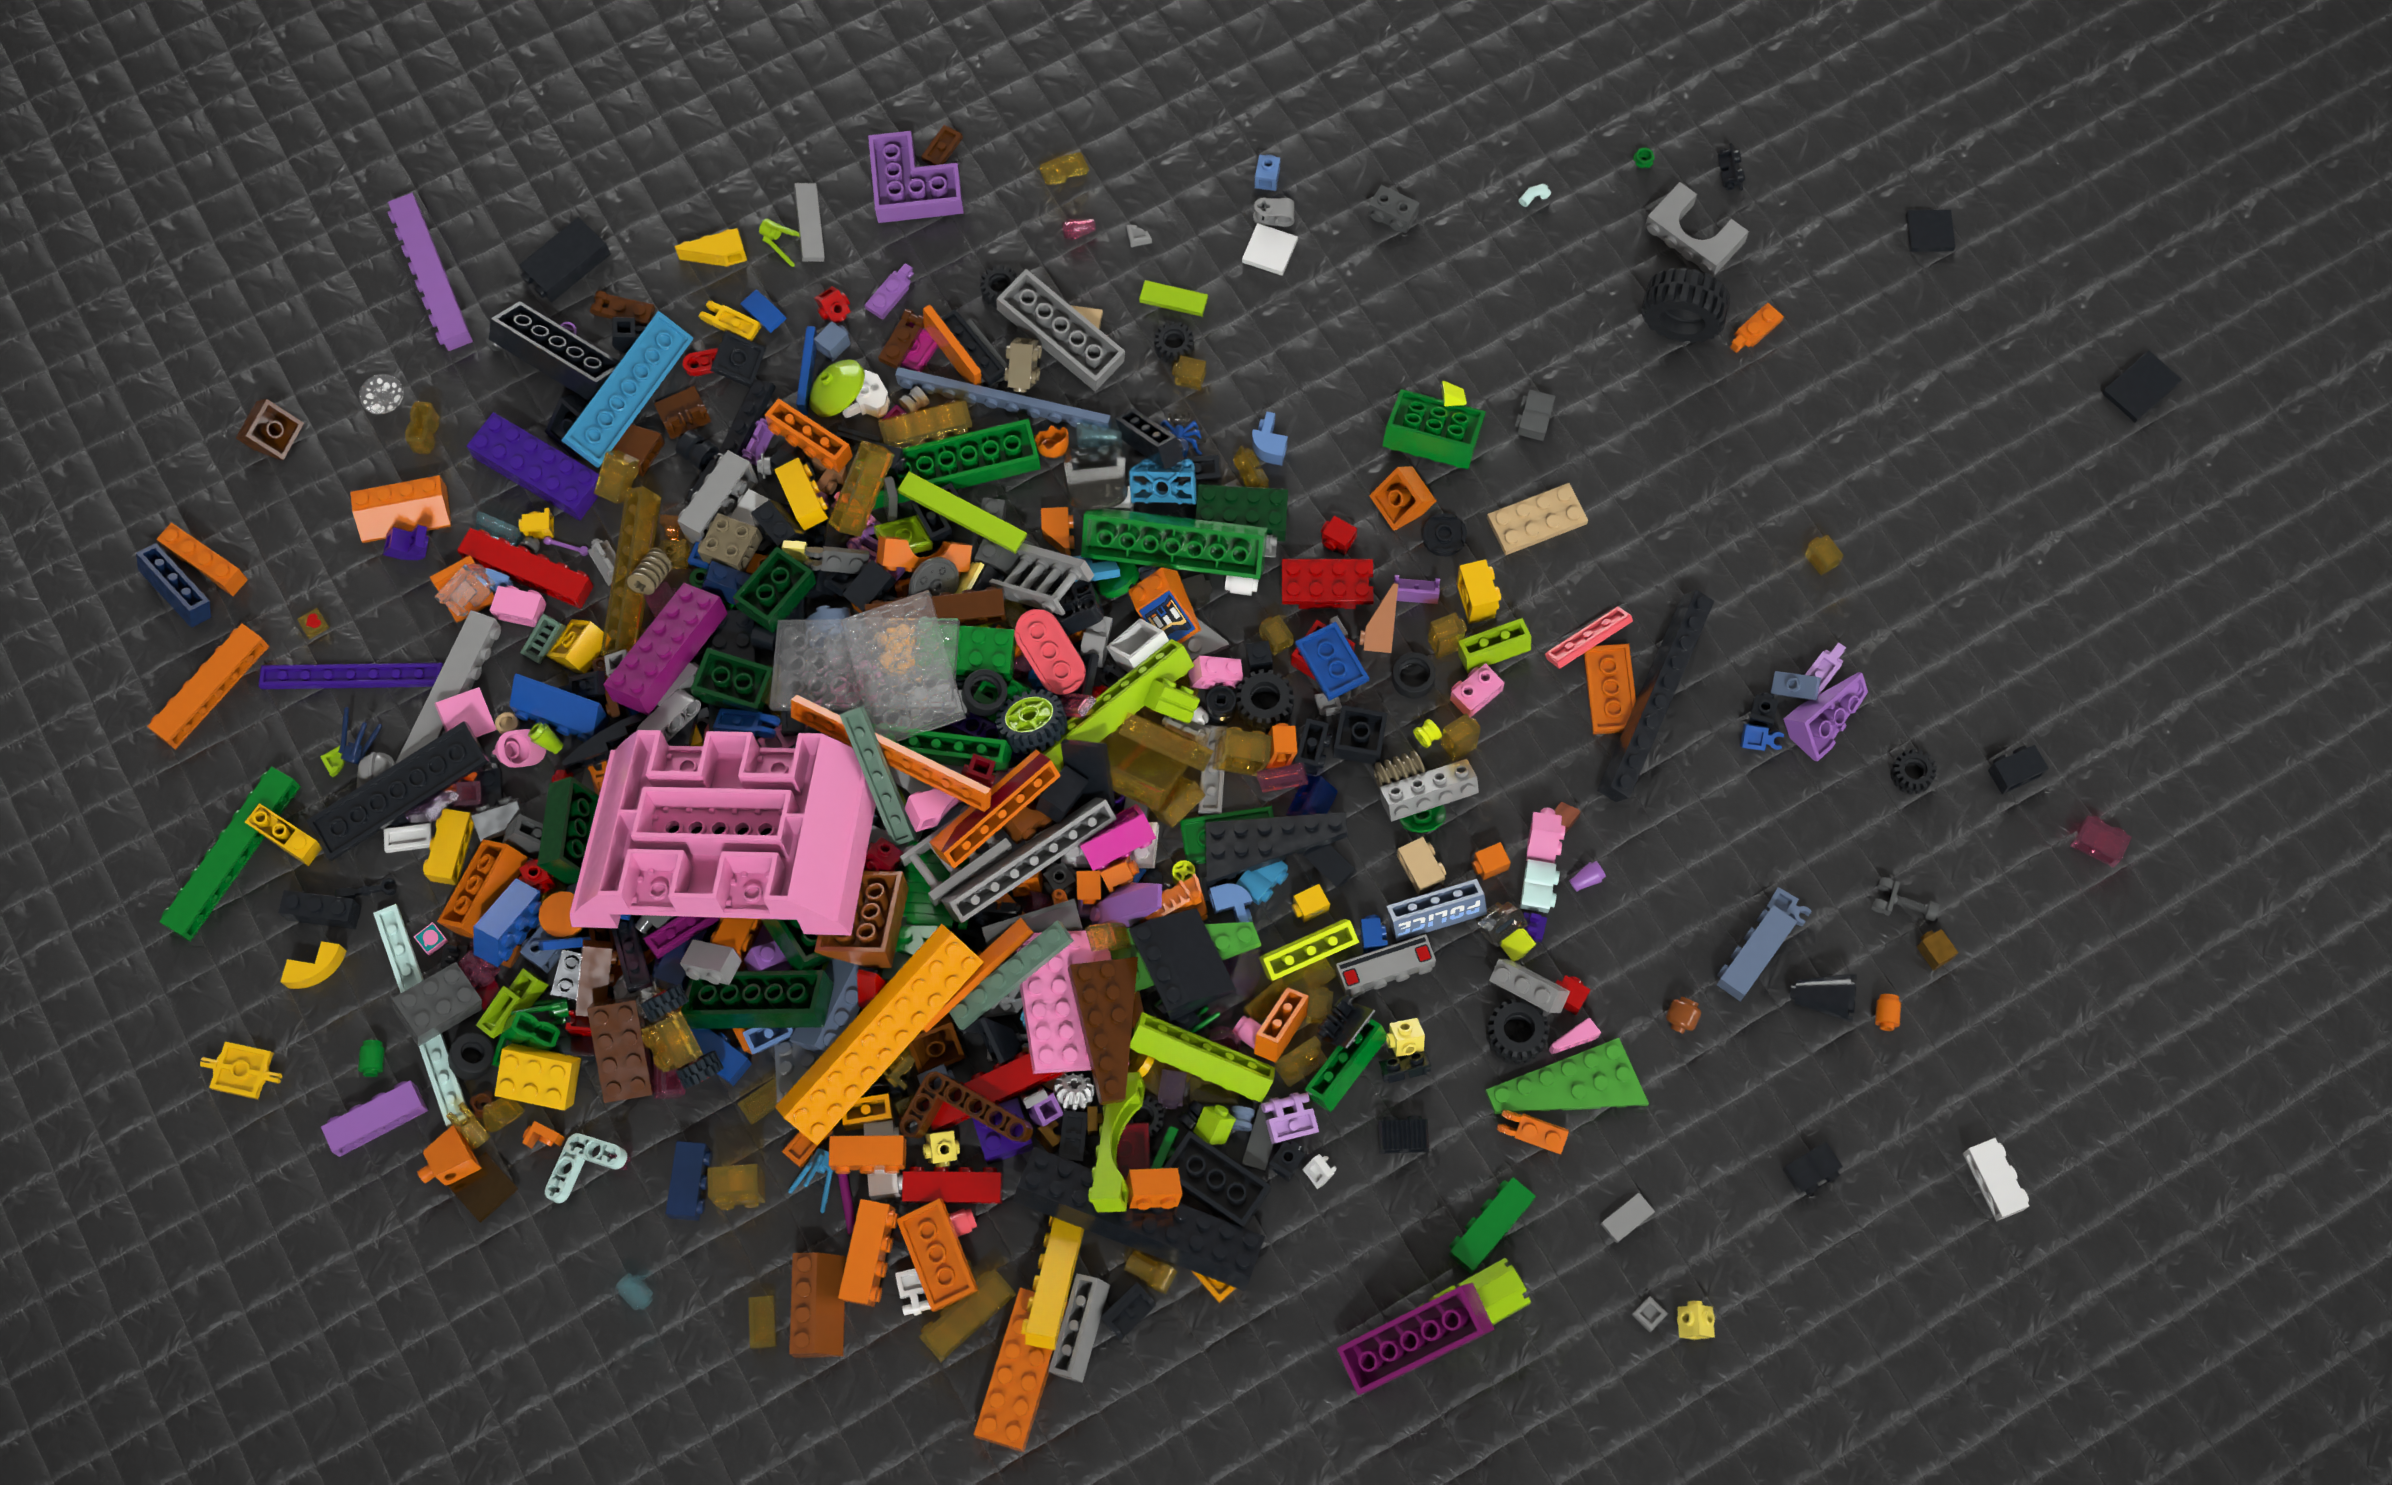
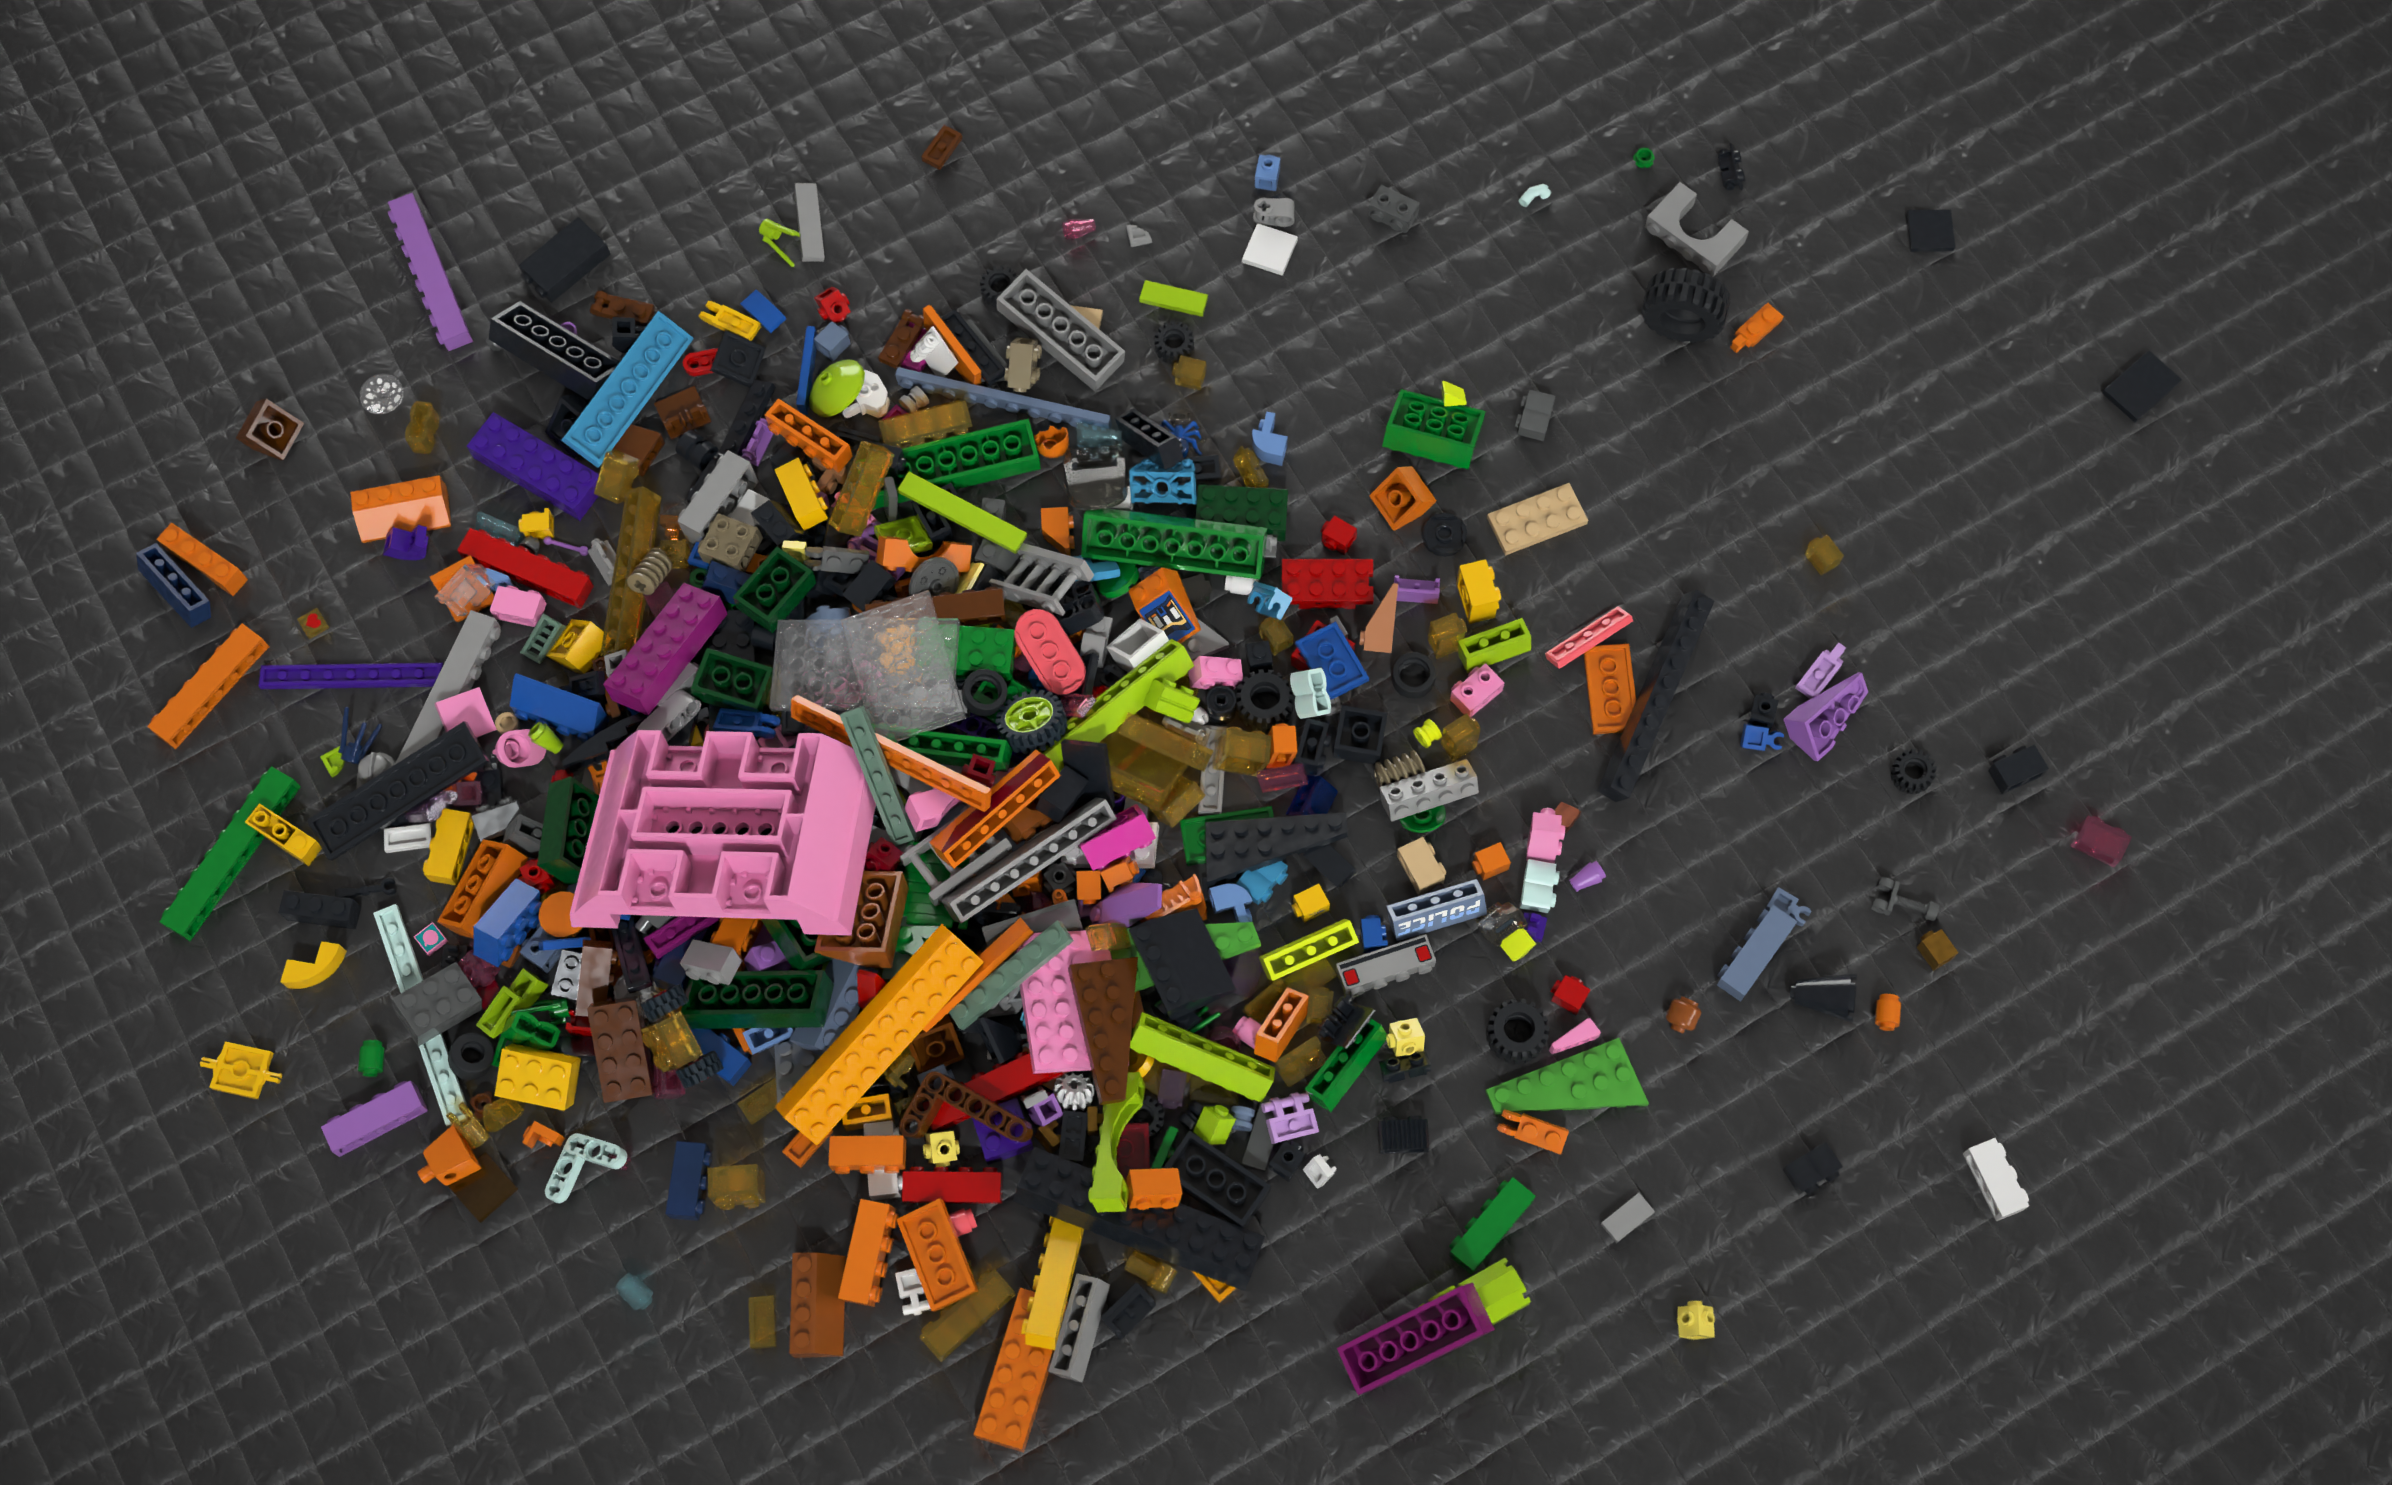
yellow slope [675,228,747,267] -> none
light grey plate [757,453,773,479] -> none
dark azure plant [788,1148,834,1213] -> none
magenta bar [838,1174,855,1235] -> none
medium lavender hinge [864,263,914,320] -> none
medium lavender brick [868,131,964,223] -> none
clear yellow slope [1039,152,1089,185] -> none
neon yellow wheel [1172,860,1196,884] -> none
light grey brick [1489,959,1570,1013] -> none
light grey tile [1632,1296,1668,1332] -> none
sand blue plate [1771,671,1821,701] -> none
none -> white hinge [910,326,959,377]
none -> dark azure hinge [1247,581,1293,620]
none -> light aqua brick [1290,668,1331,719]

